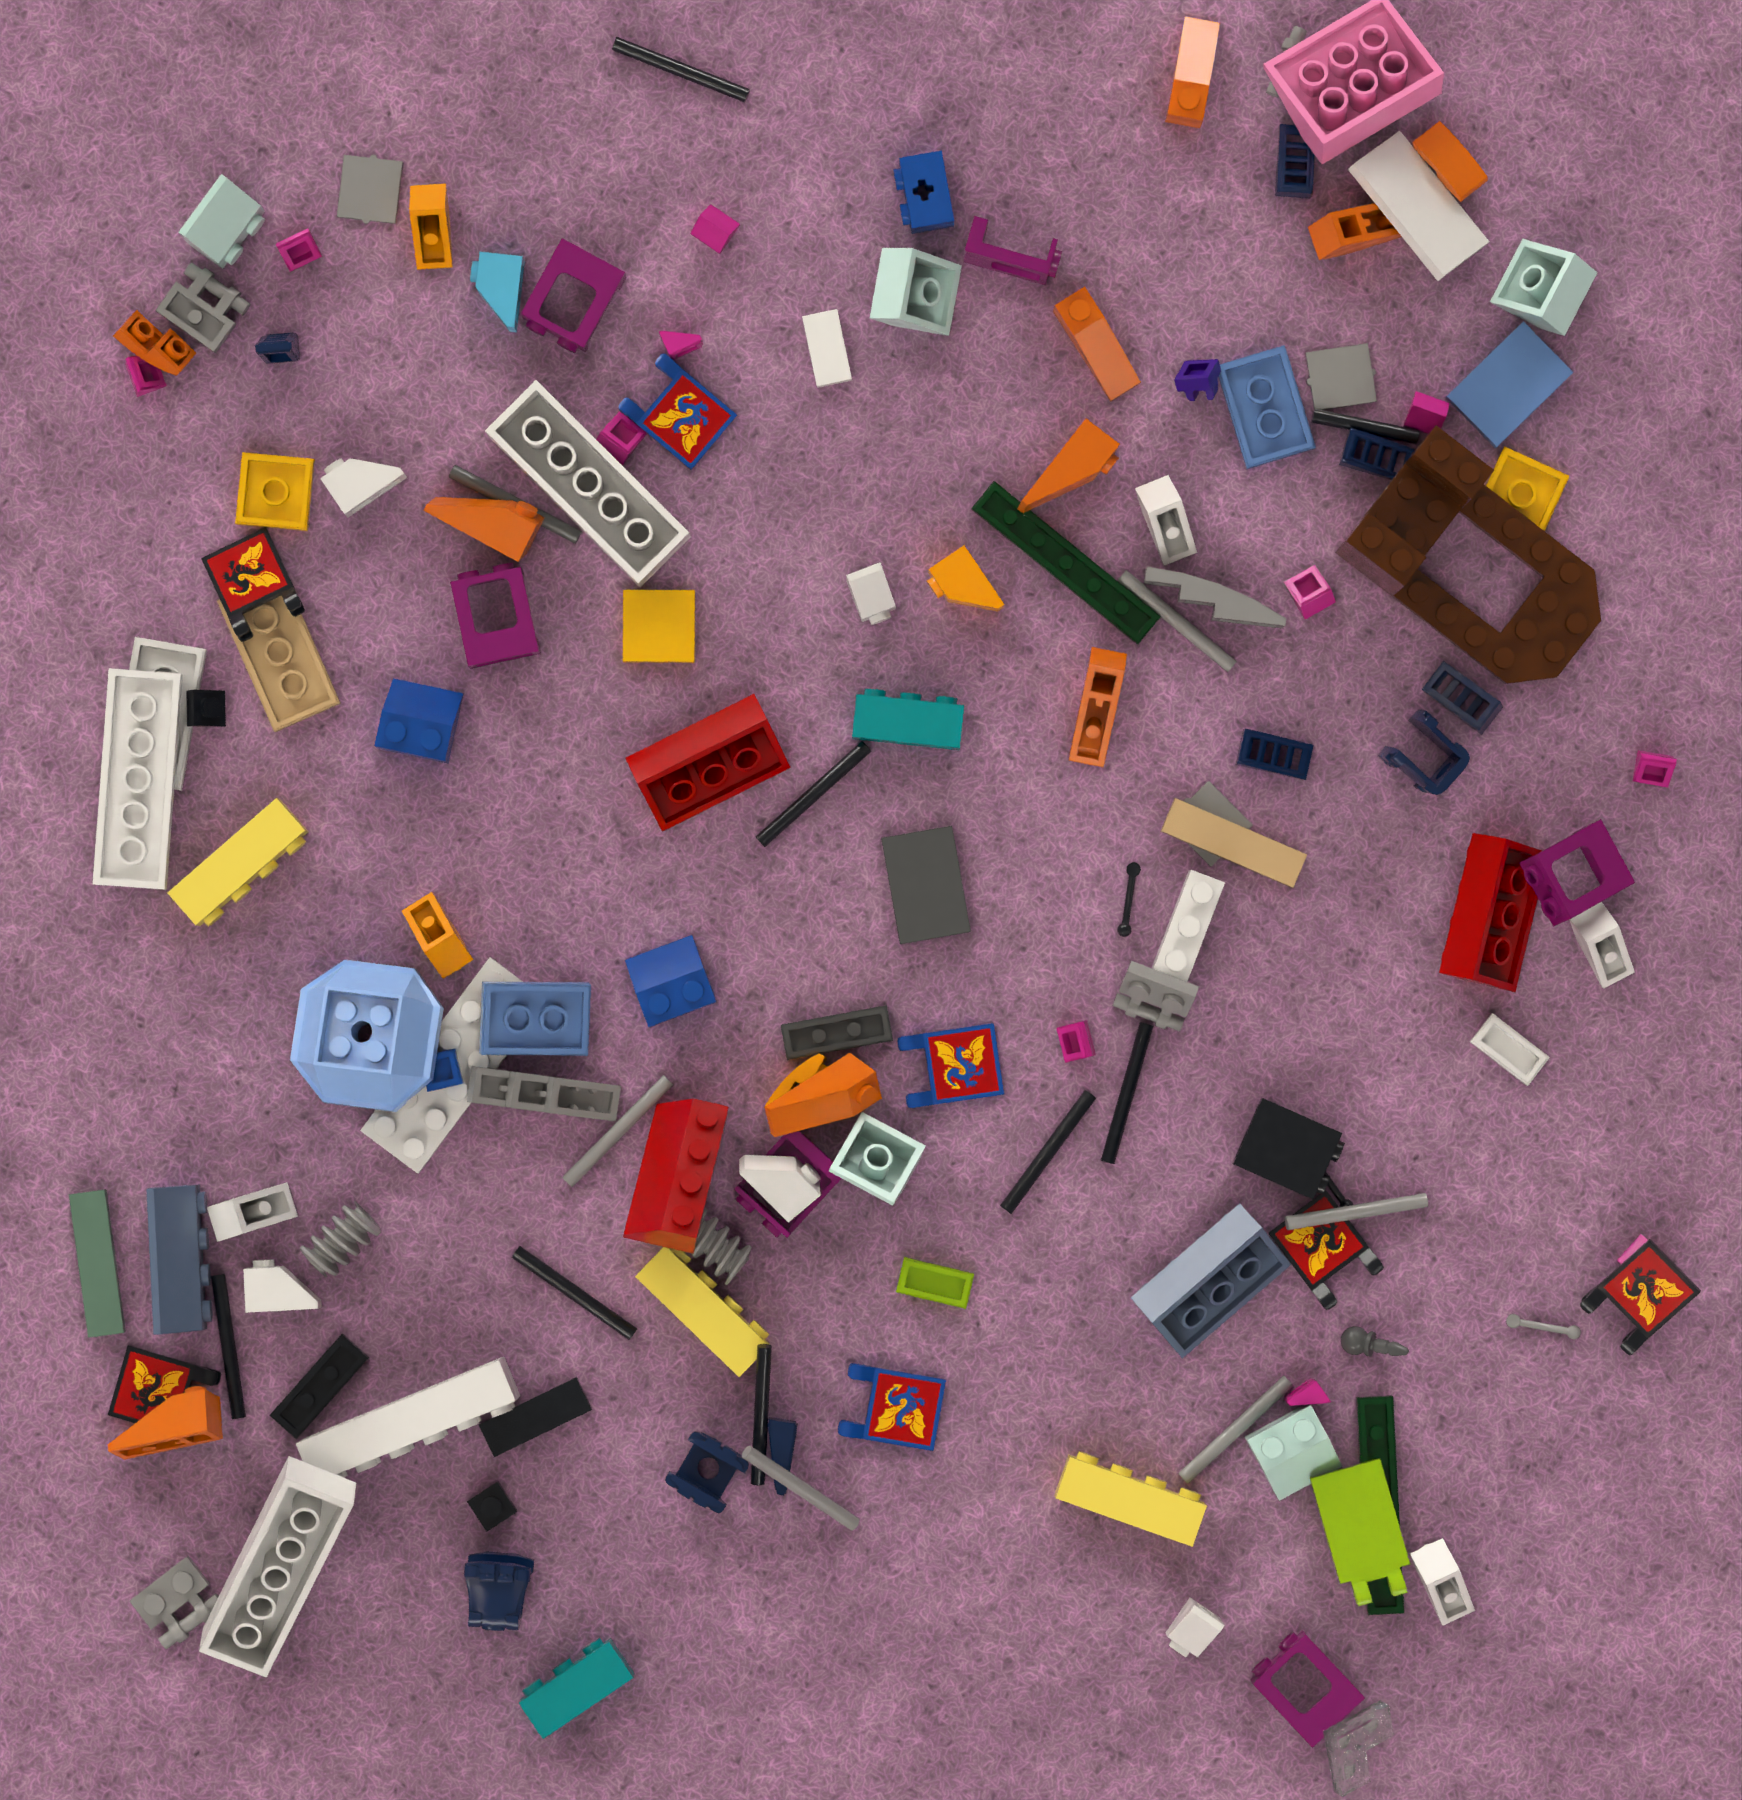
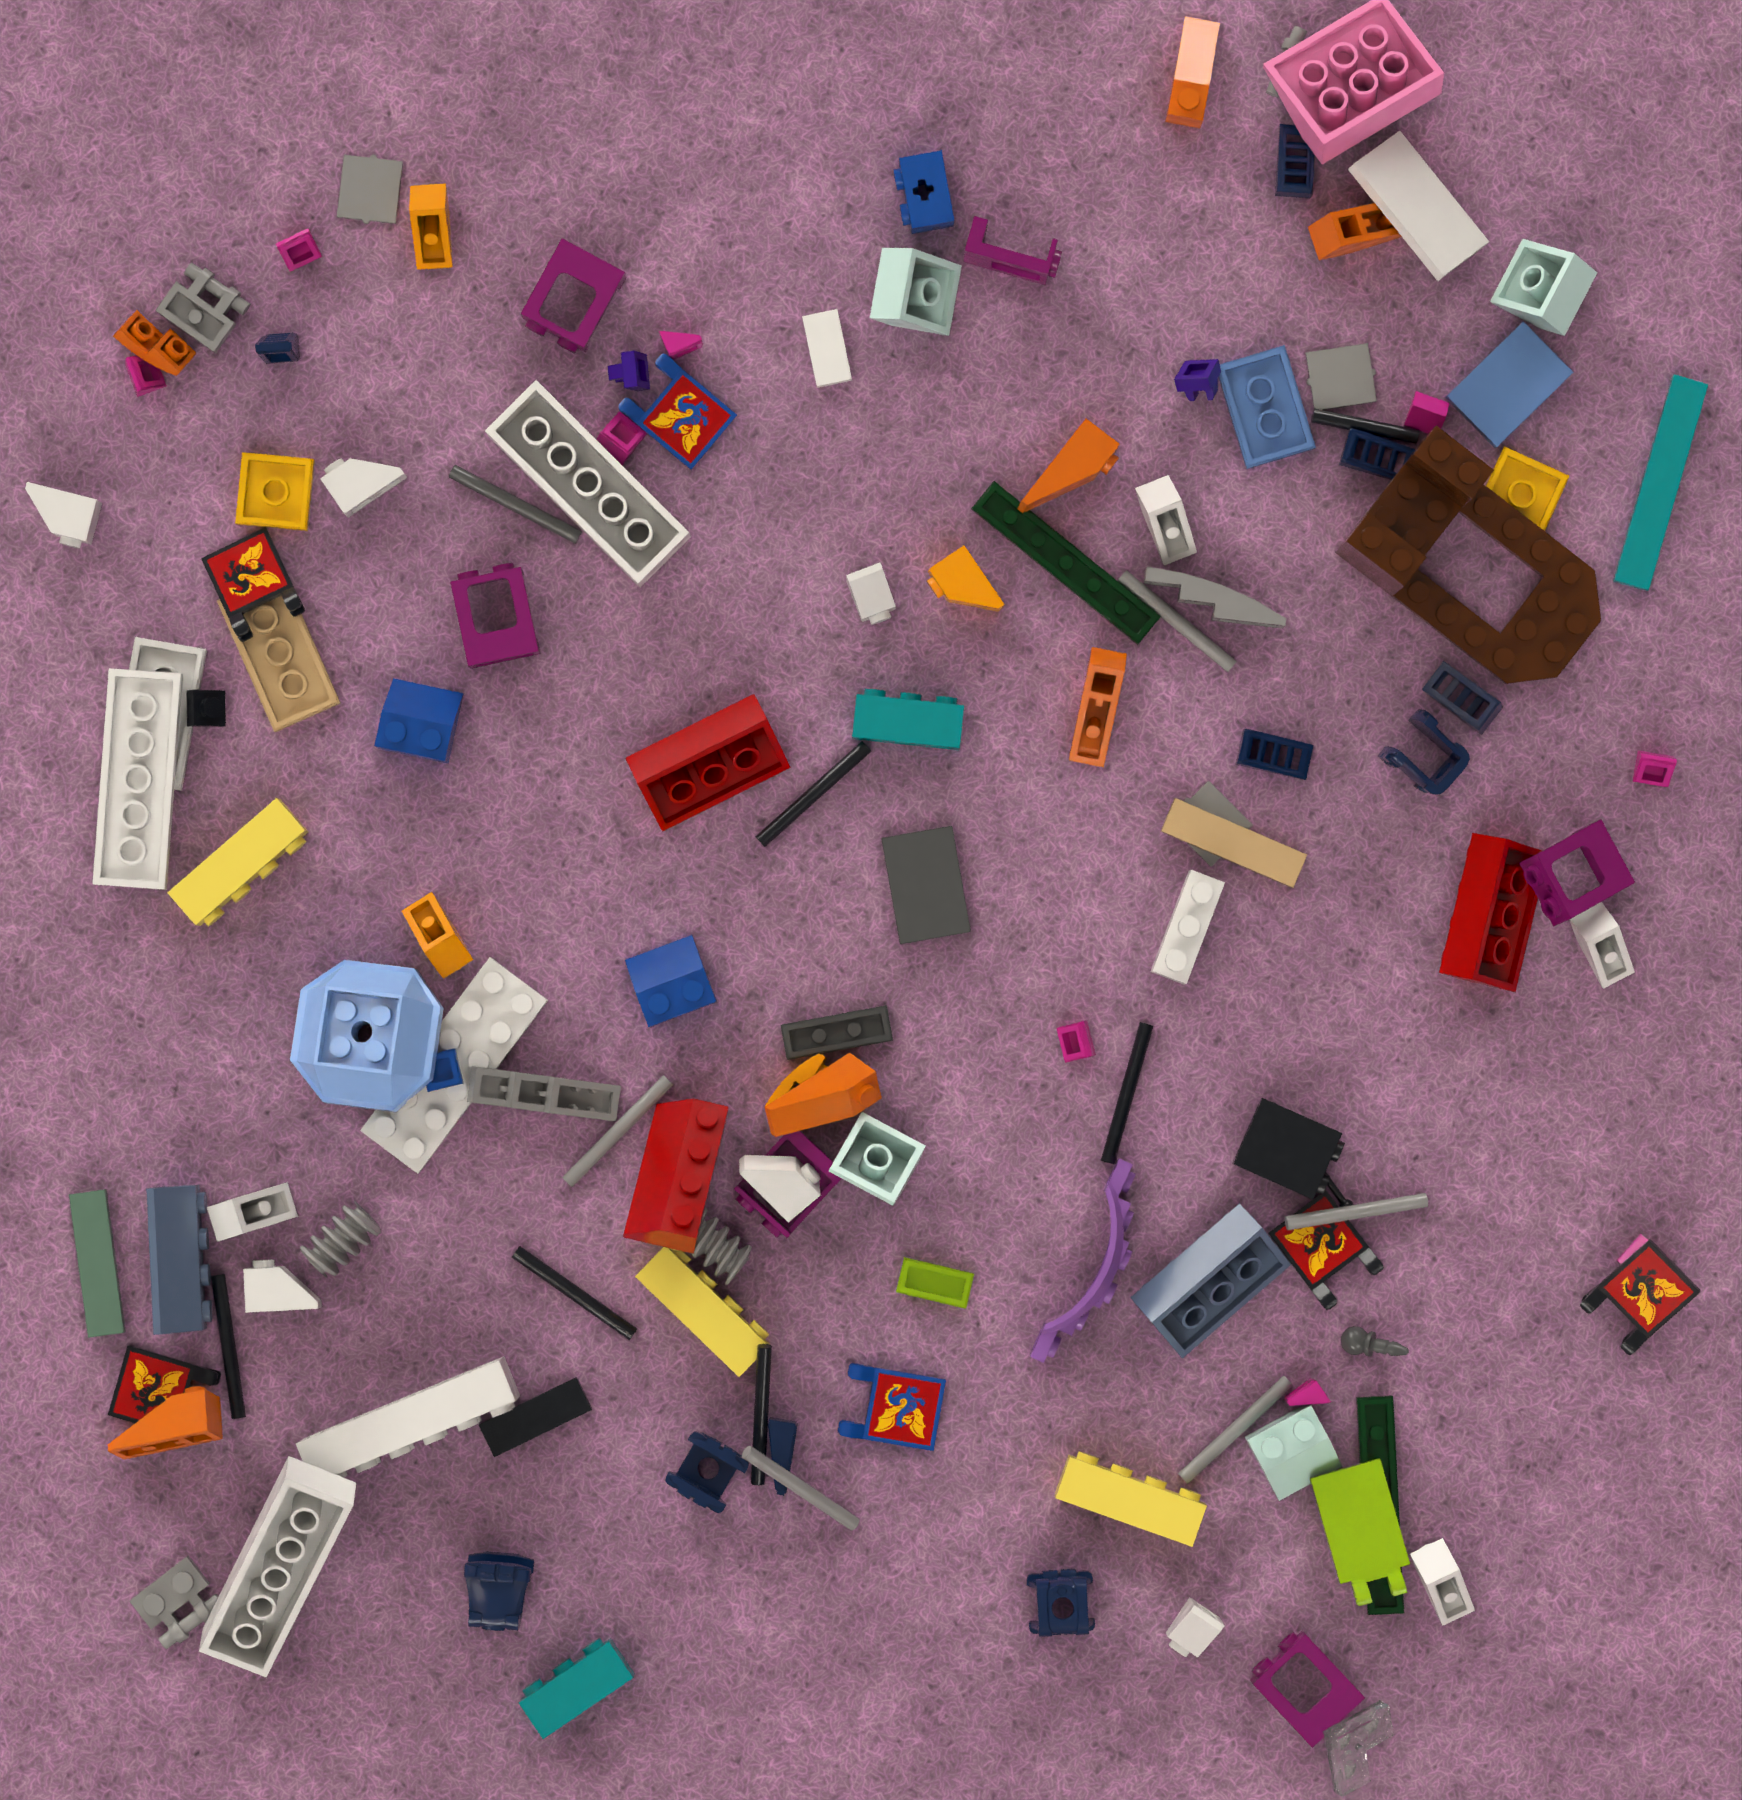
light aqua slope [179,174,265,269] -> none
black tile [269,1334,370,1439] -> none
orange slope [423,497,545,562] -> none
black plate [467,1481,517,1532] -> none
medium azure slope [470,252,525,332] -> none
medium blue tile [479,981,591,1056] -> none
black bar [612,37,750,103] -> none
yellow tile [623,590,695,663] -> none
dark pink slope [690,204,740,254] -> none
flag [897,1023,1004,1108] -> none
black bar [1000,1090,1096,1214] -> none
orange slope [1053,286,1141,402] -> none
light grey plate [1112,961,1199,1032] -> none
black hinge [1117,862,1141,937] -> none
dark pink slope [1284,565,1336,620] -> none
orange slope [1412,121,1488,202] -> none
white tile [1470,1013,1550,1086] -> none
light grey hinge [1506,1314,1581,1339] -> none
none -> white slope [25,482,102,549]
none -> dark purple tile [608,350,650,391]
none -> dark blue piece [1026,1569,1095,1637]
none -> medium lavender piece [1030,1158,1135,1363]
none -> teal tile [1613,374,1708,591]

